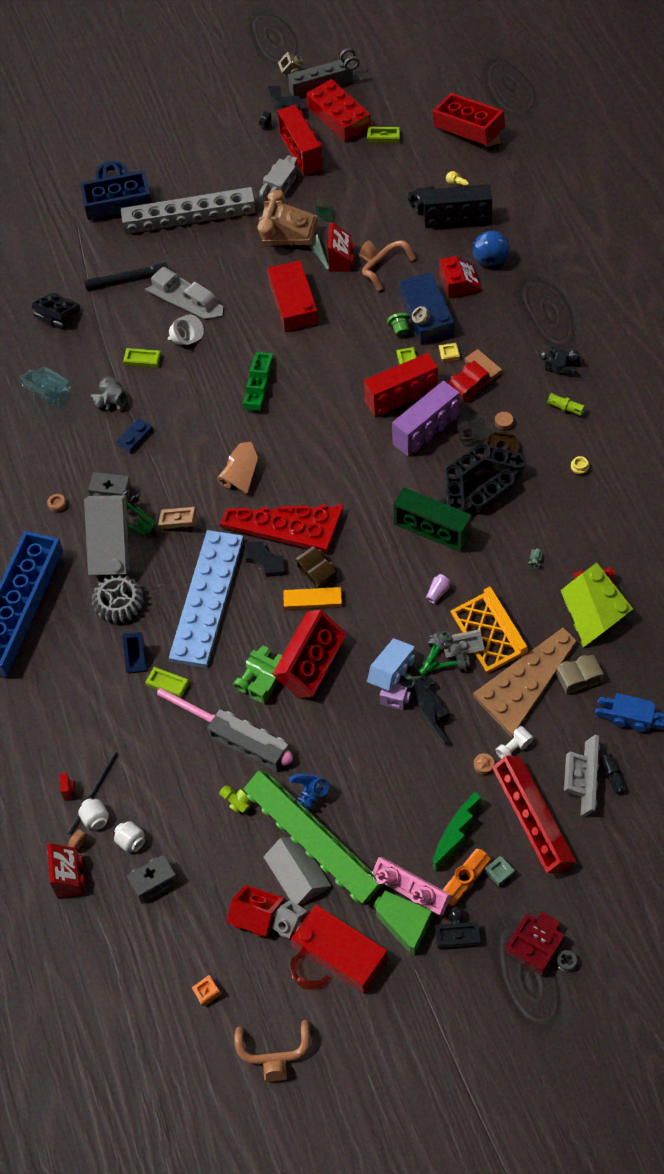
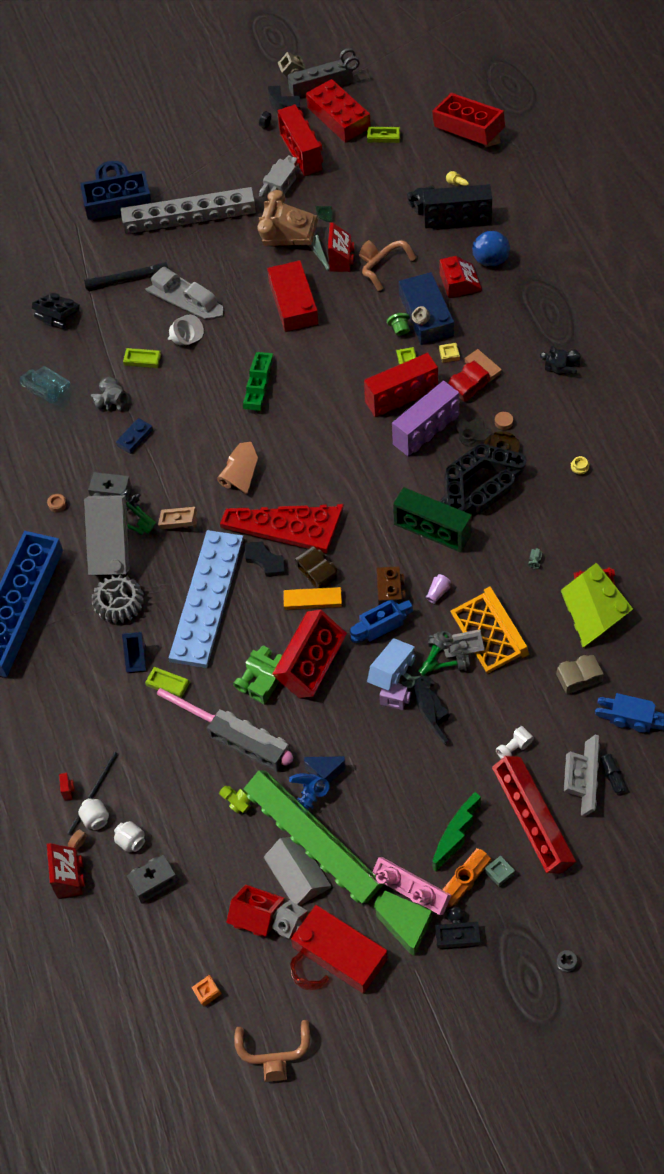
medium nougat wing [473,628,576,738] -> none
nougat tile [474,753,494,775] -> none
dark red piece [504,911,565,976] -> none
lime pin [547,393,585,416] -> none
none -> dark blue slope [304,756,346,784]
none -> blue hinge [350,600,413,643]
none -> reddish brown brick [377,566,405,605]

